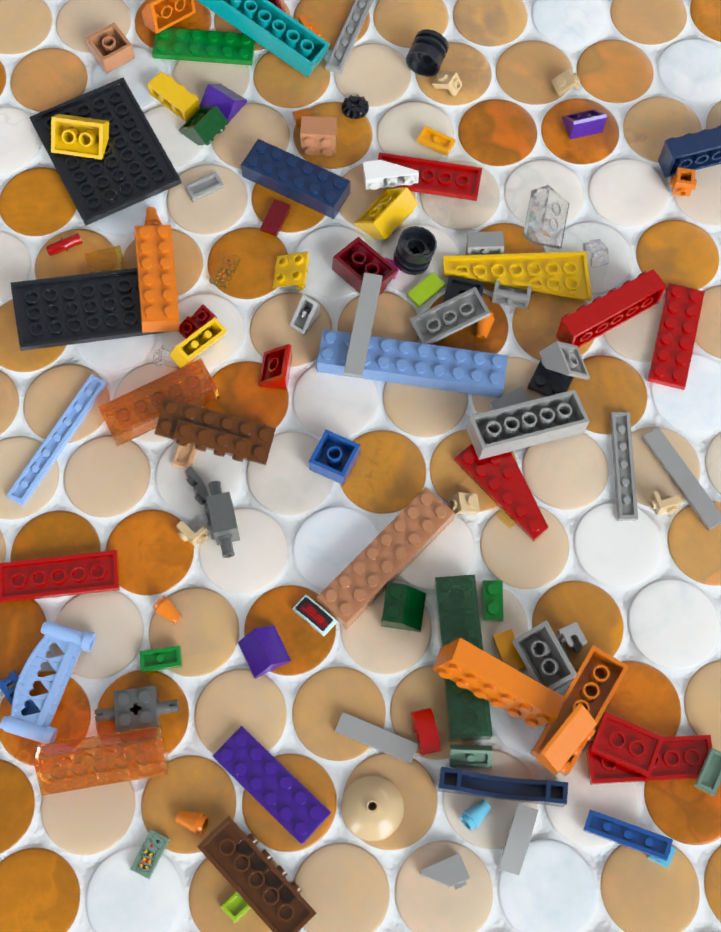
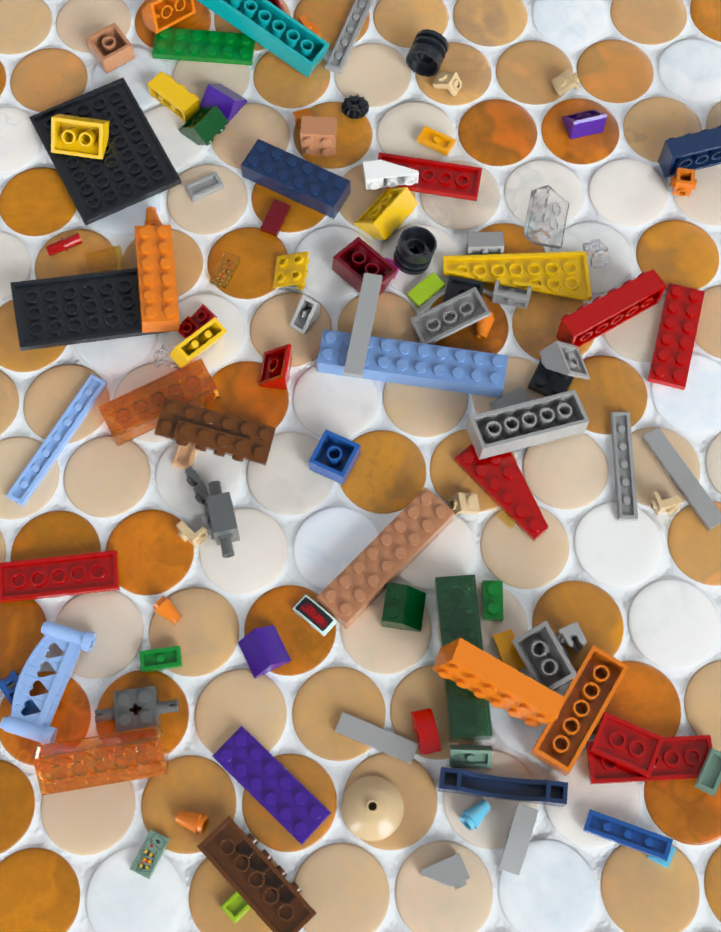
slope [535,703,597,775] -> none

